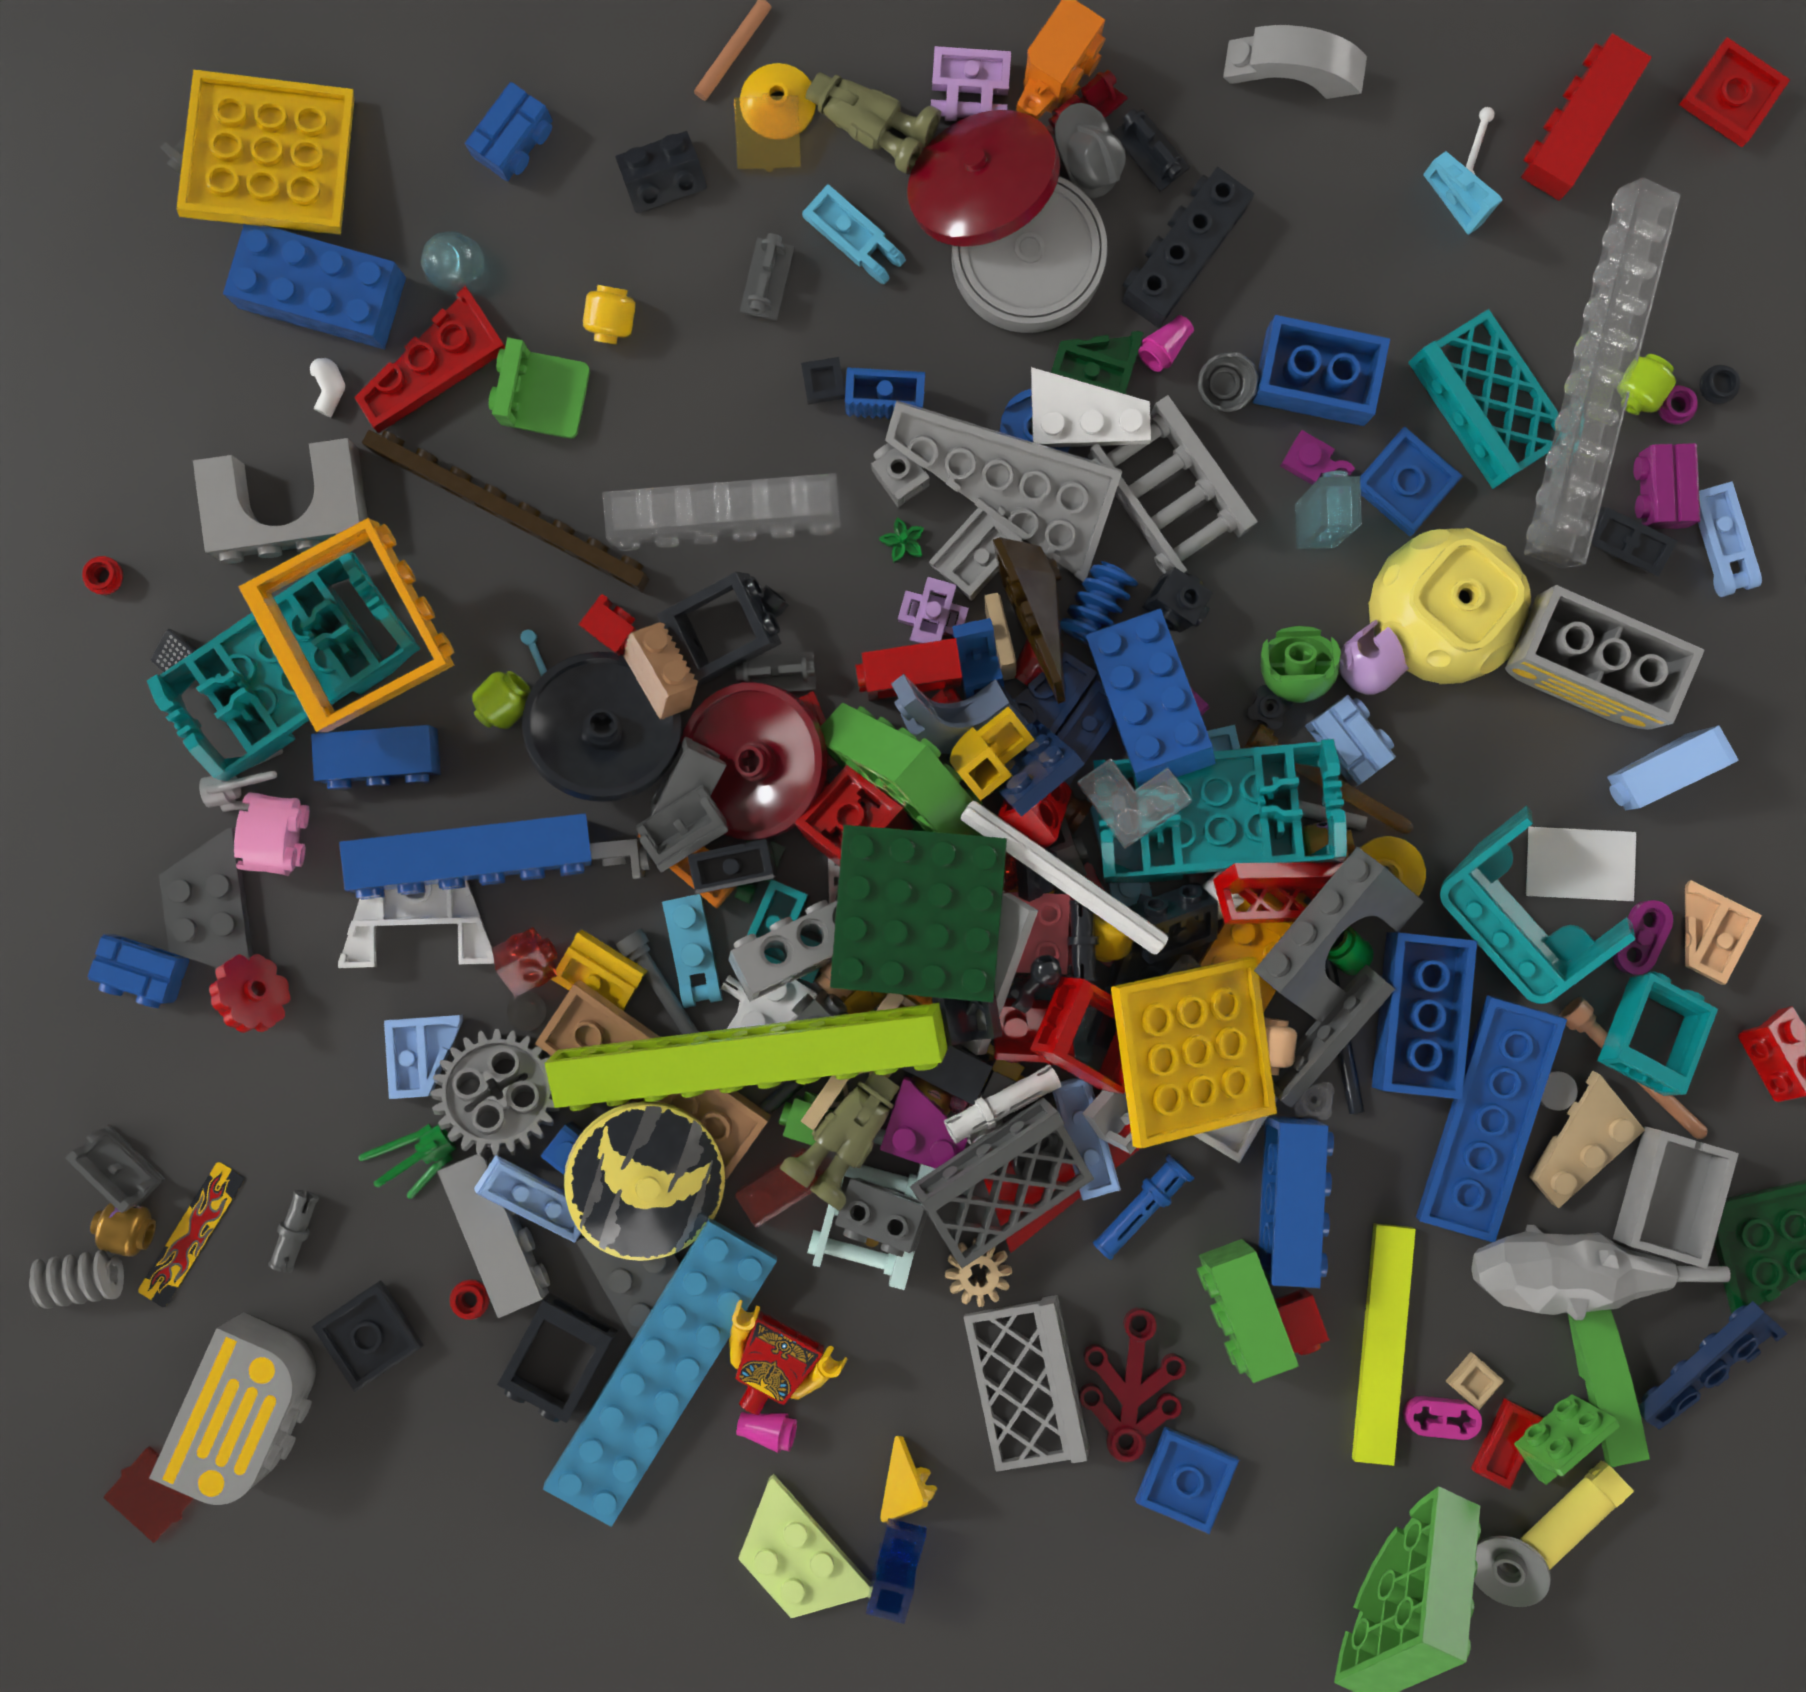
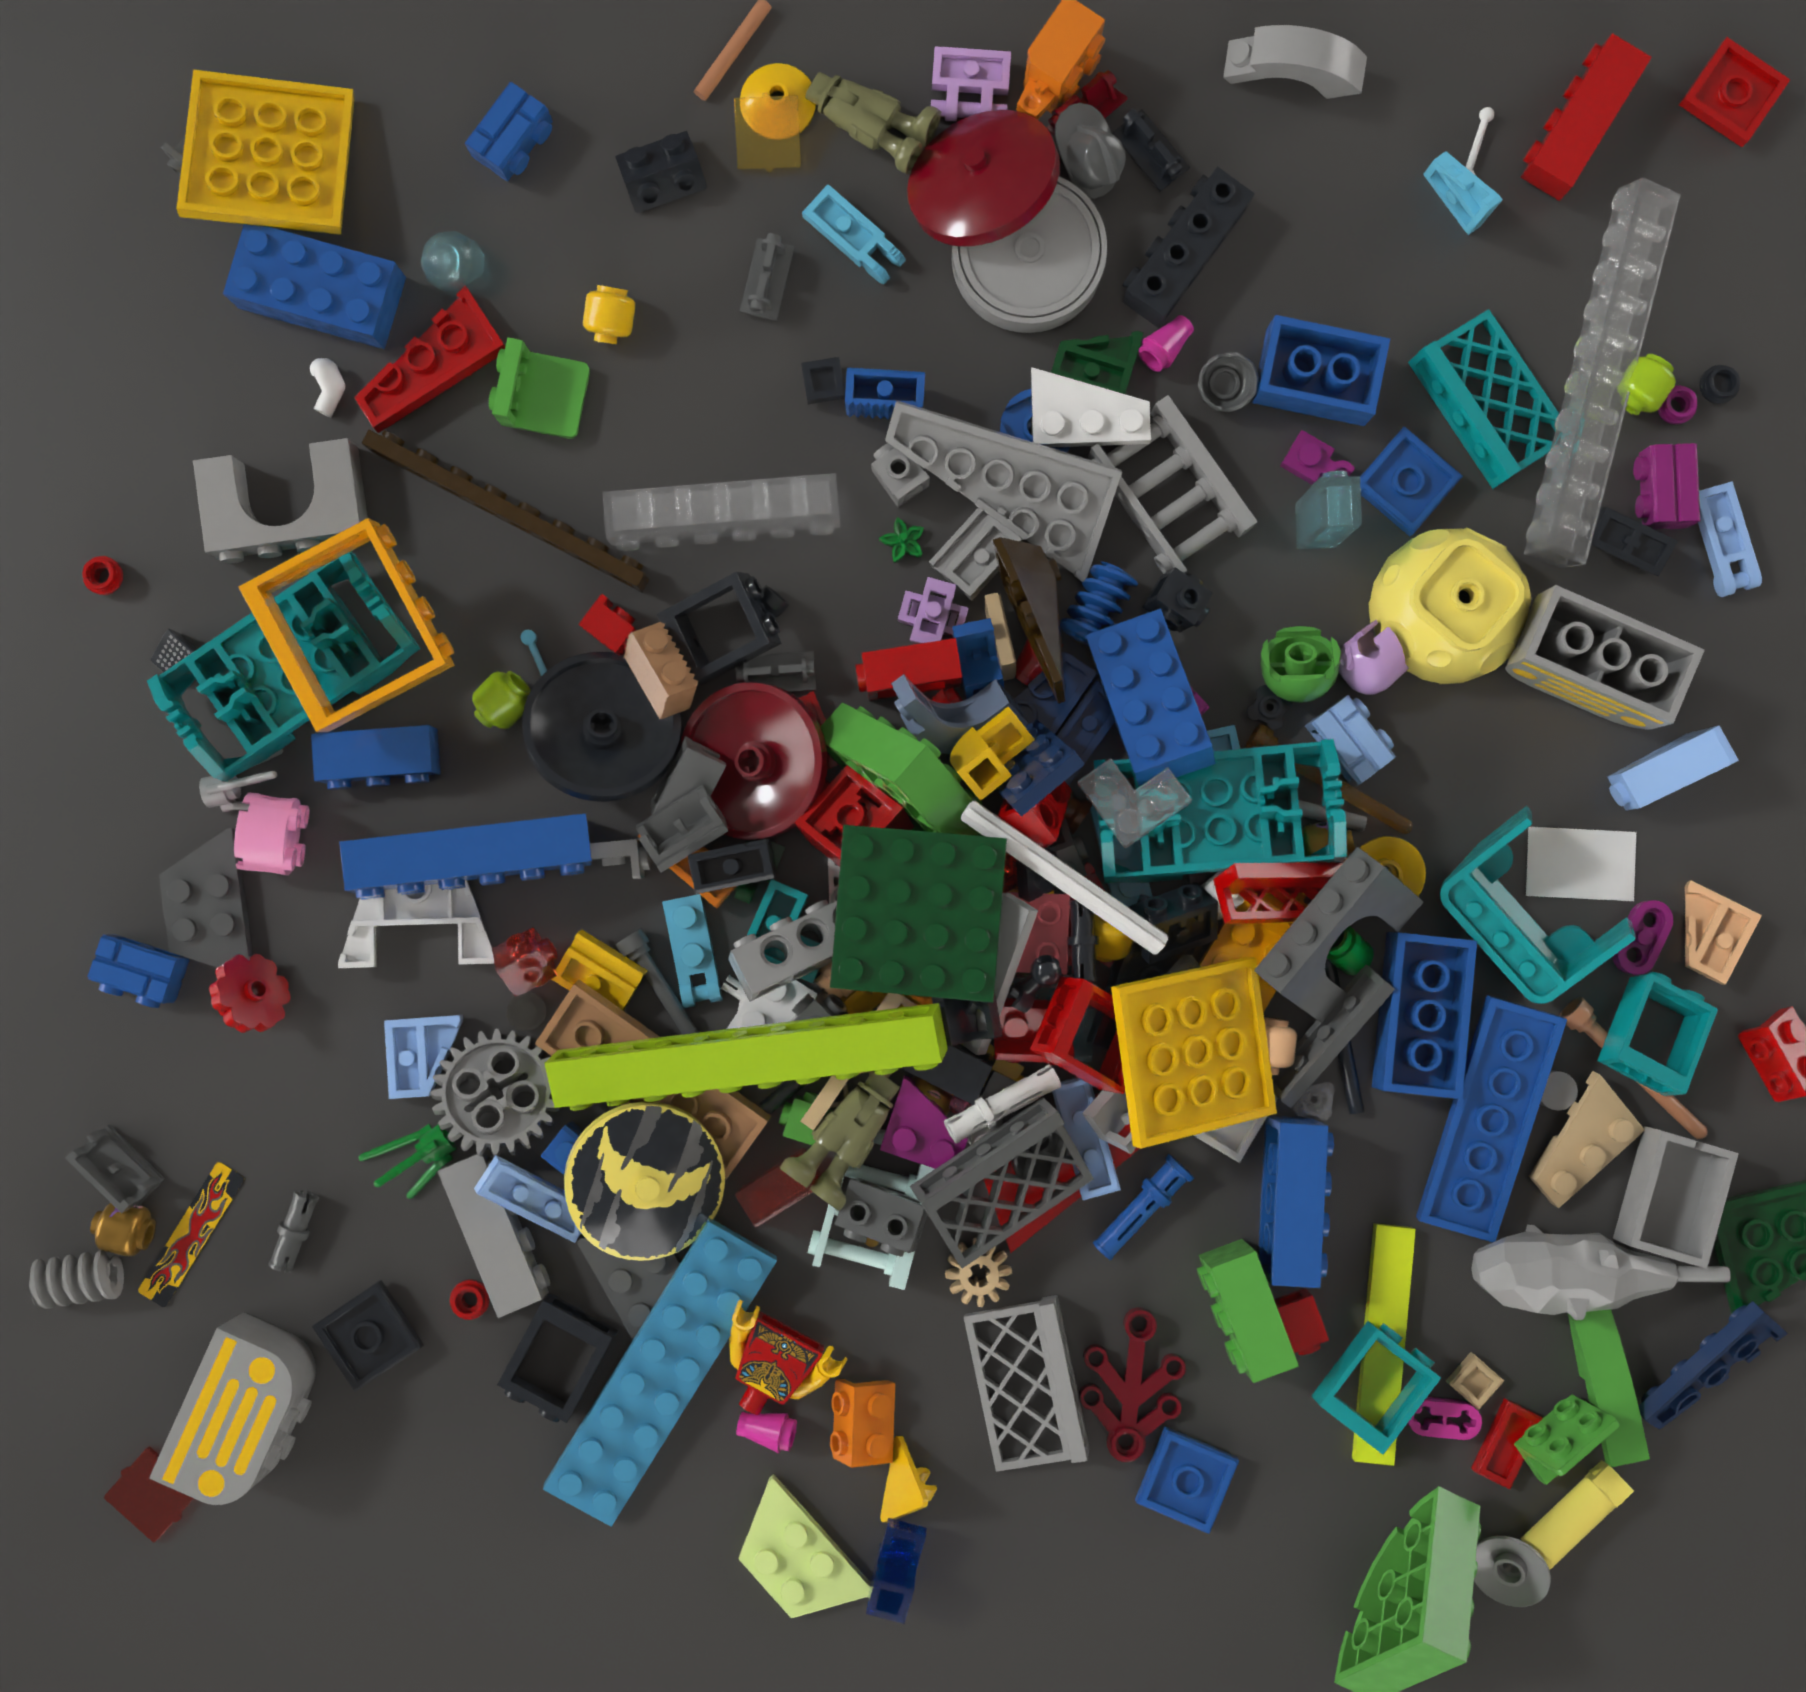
none -> orange bracket [830,1379,895,1468]
none -> teal window [1311,1321,1441,1455]

